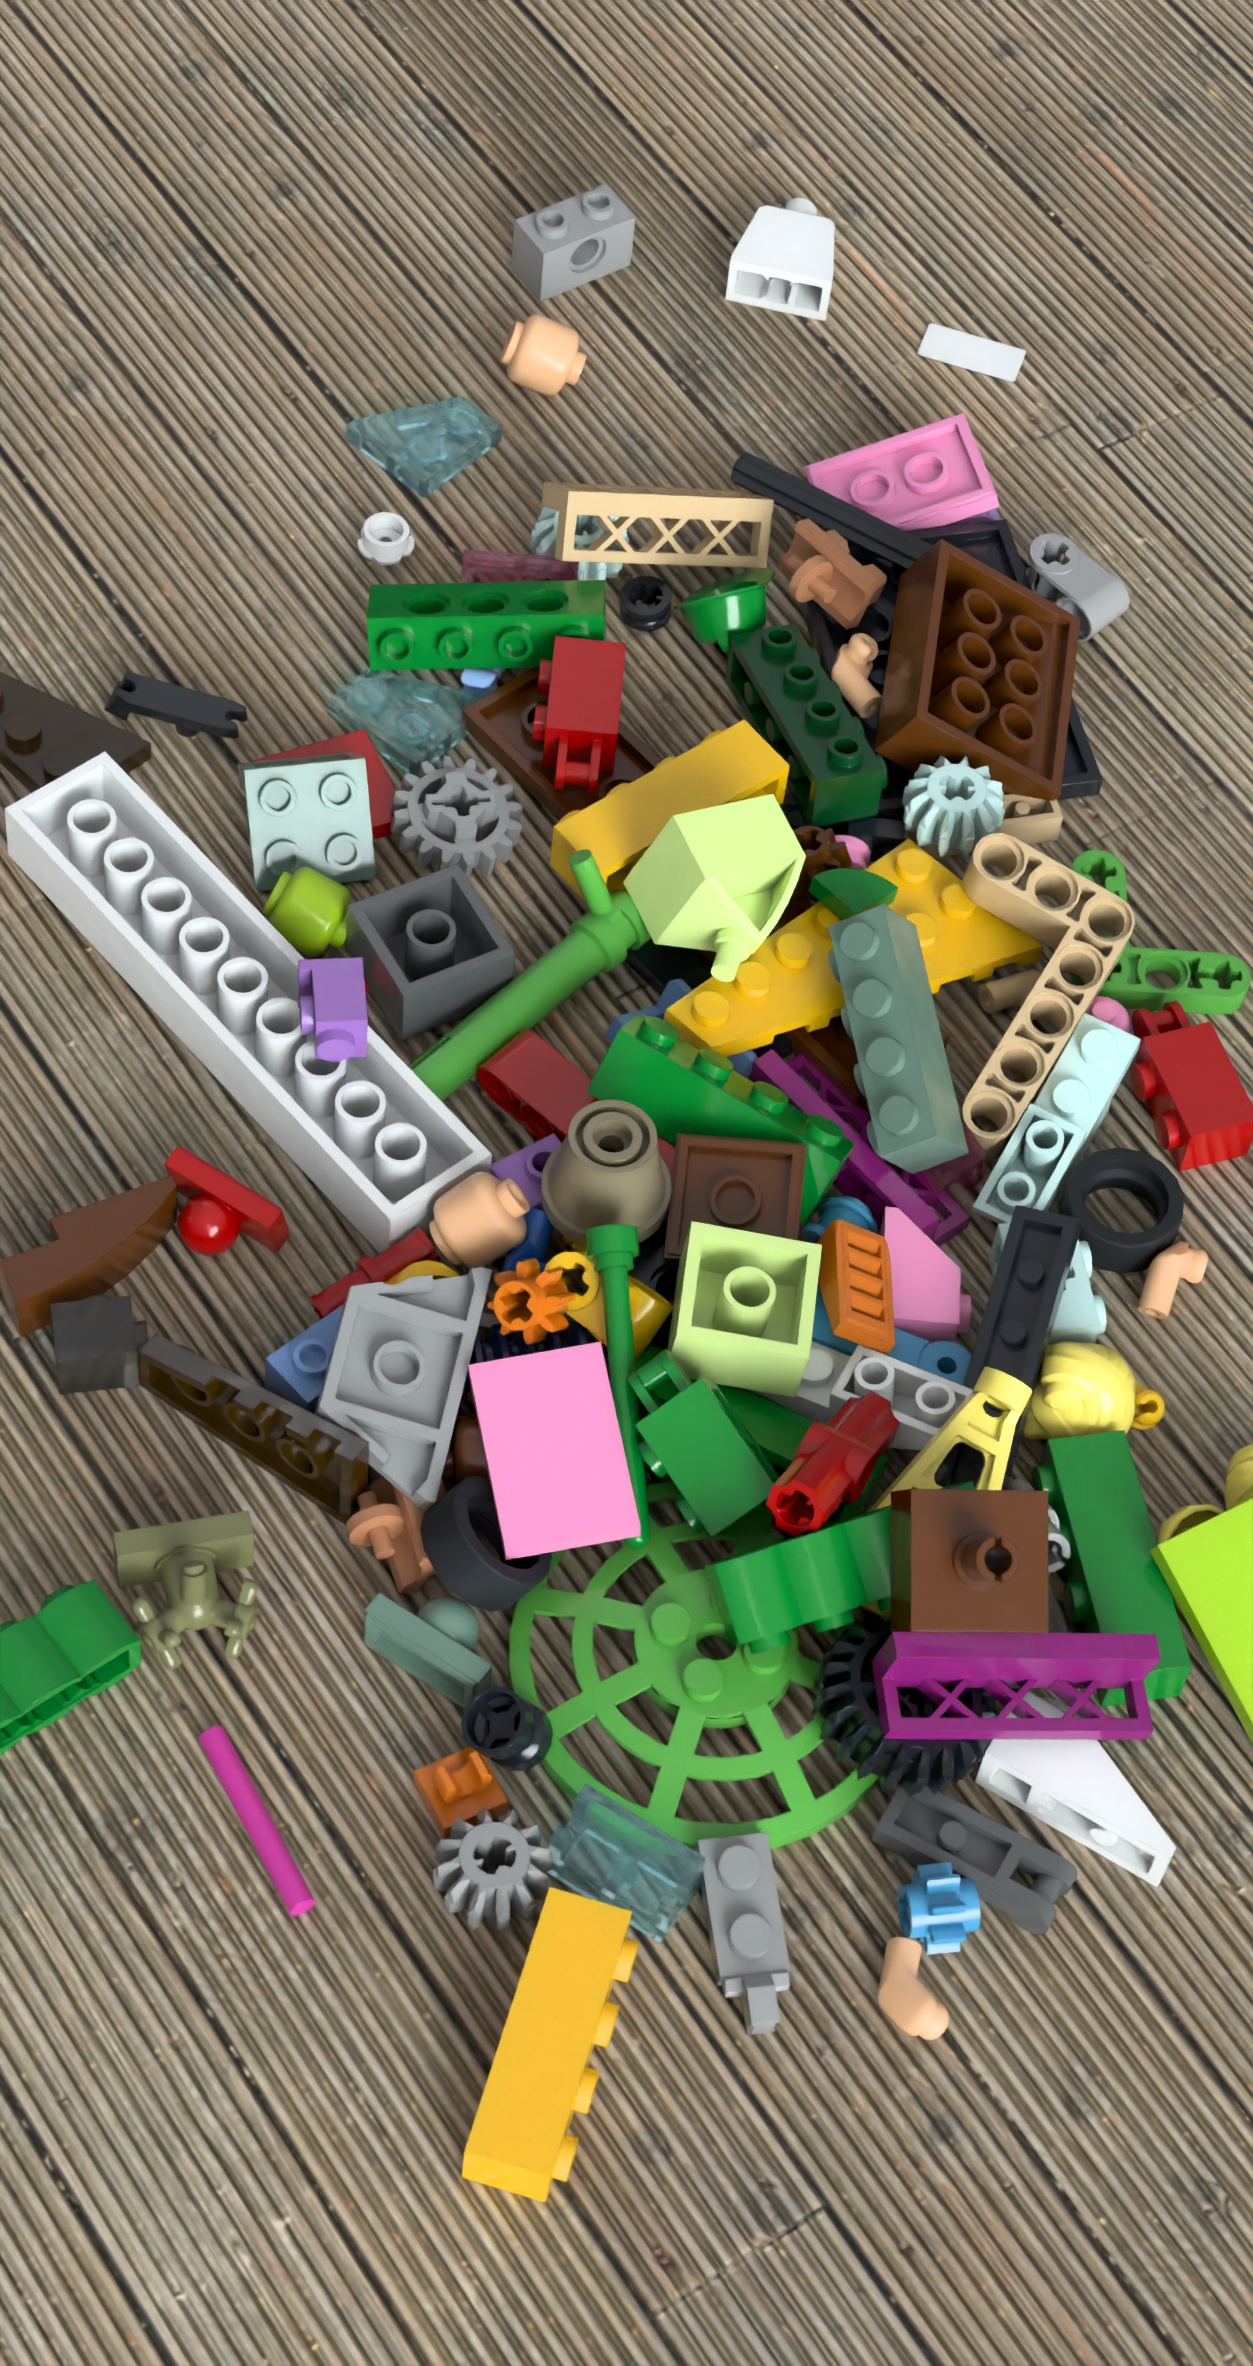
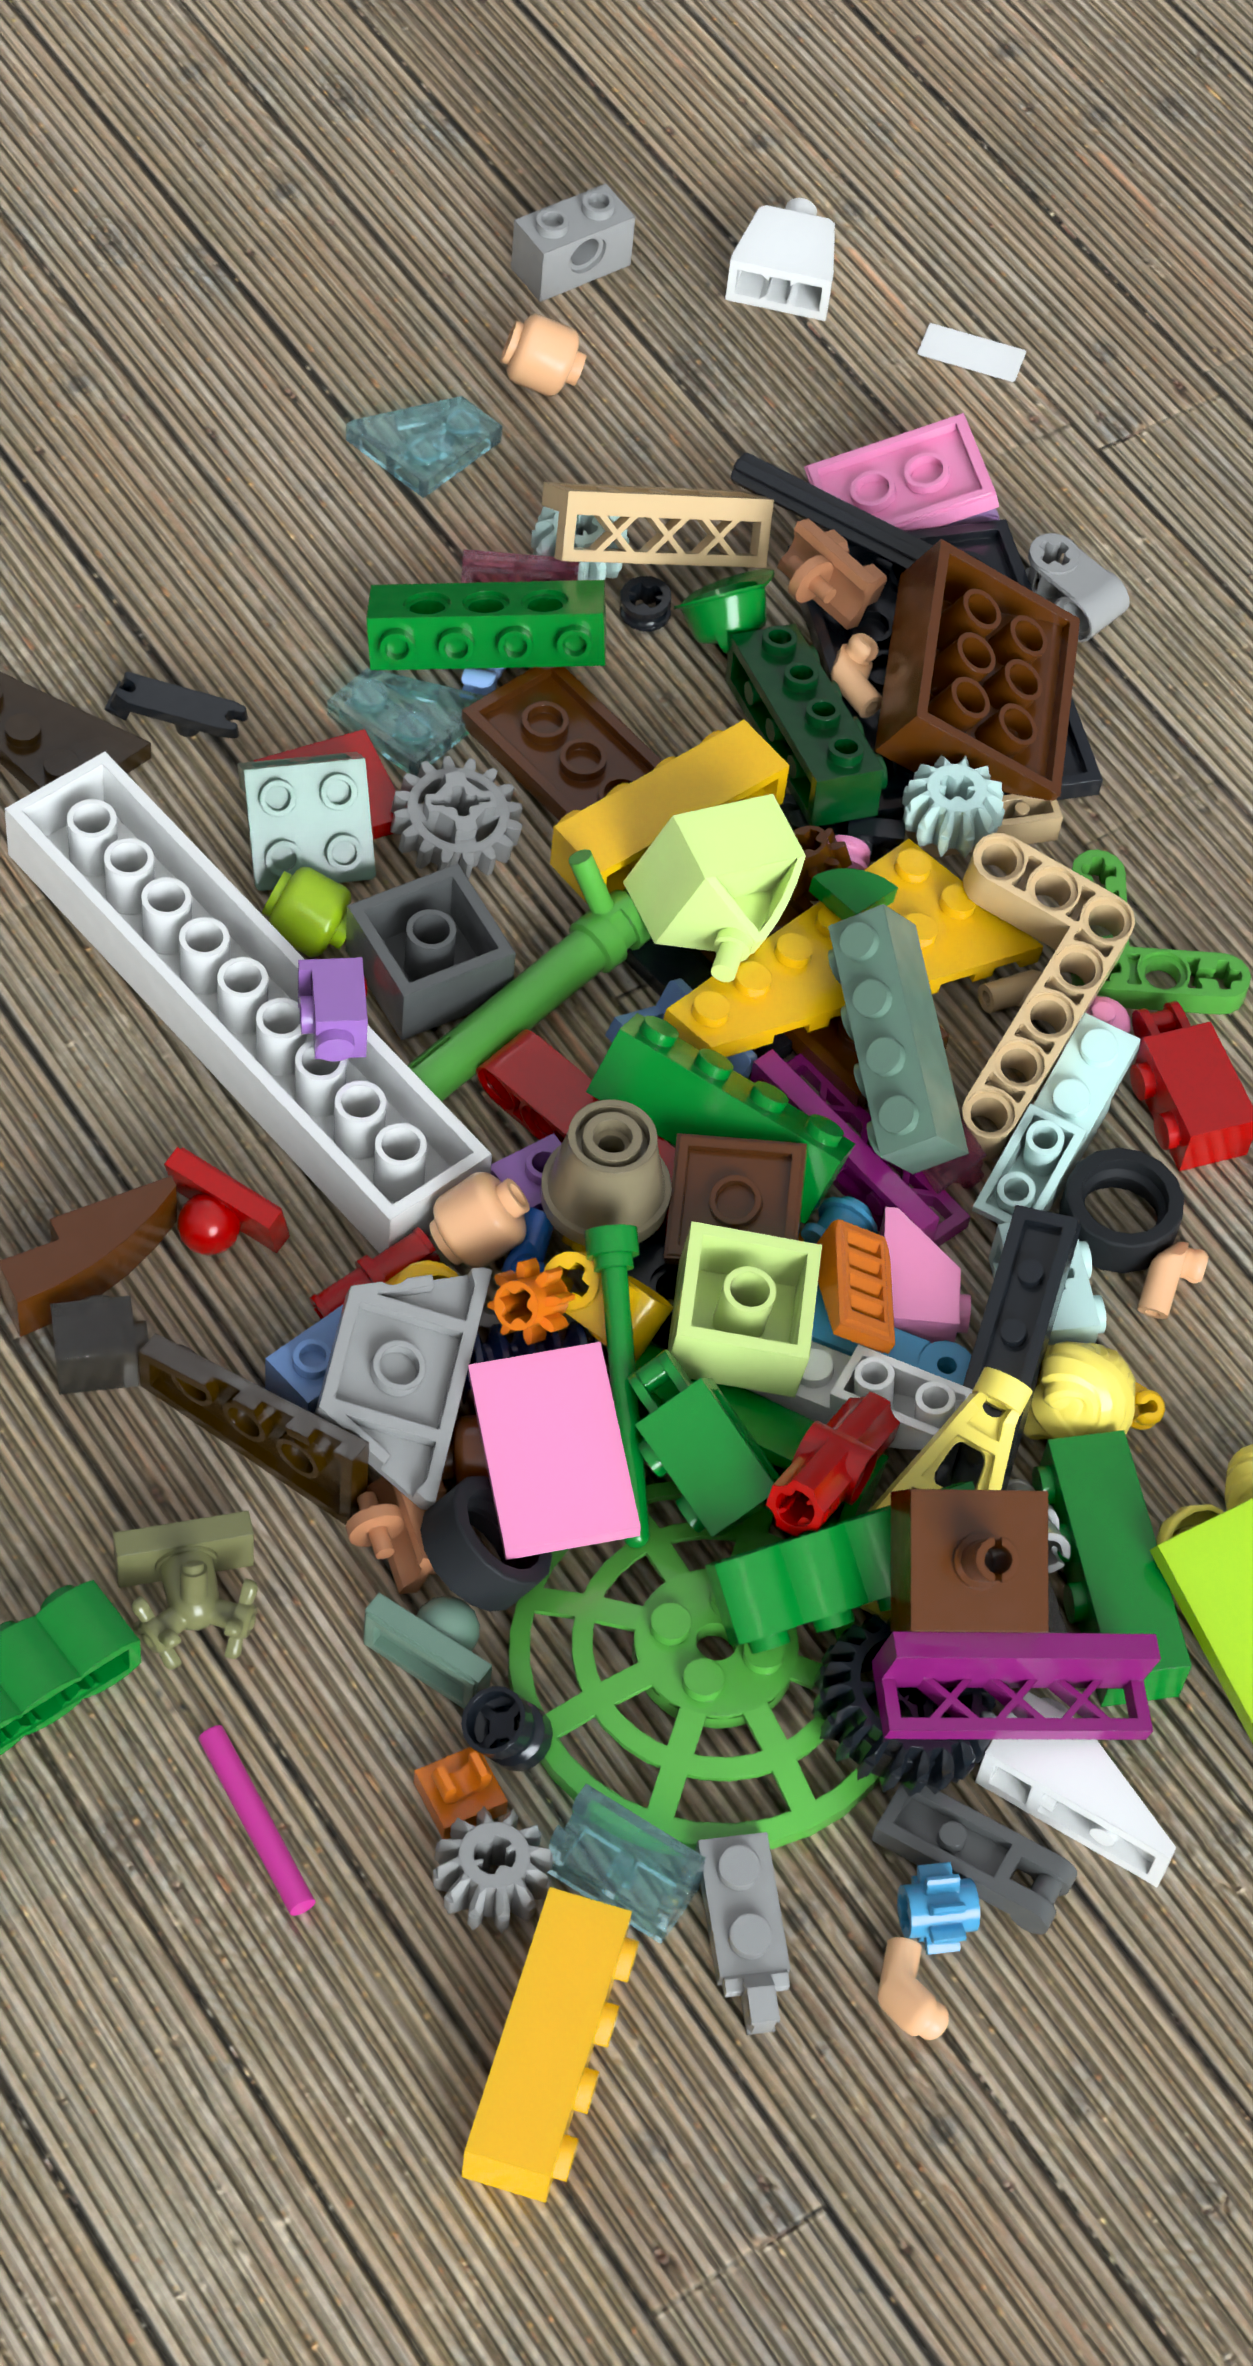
white plate [358,512,414,566] -> none
red brick [532,636,626,794] -> none

